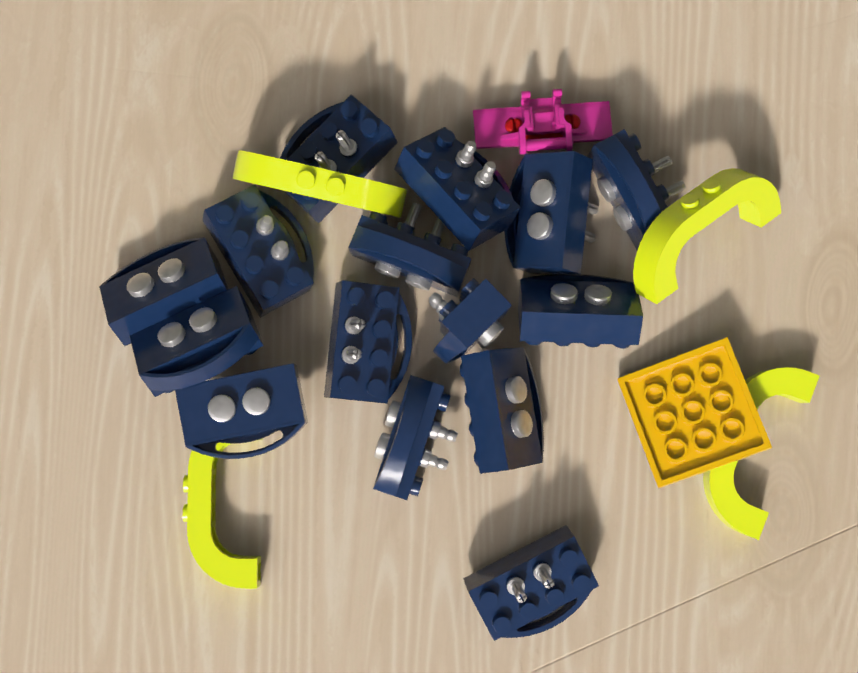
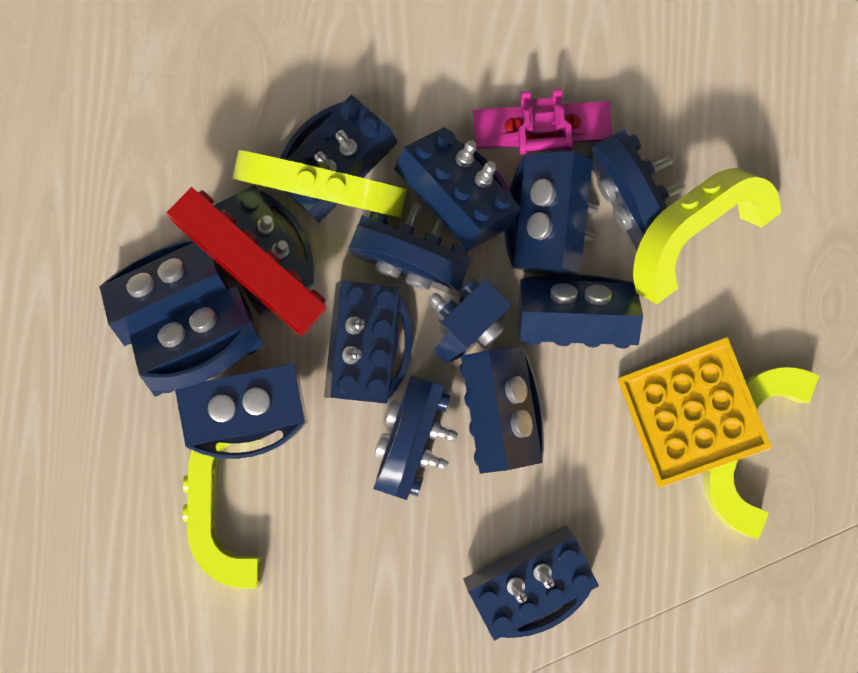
none -> red brick [166,186,327,338]

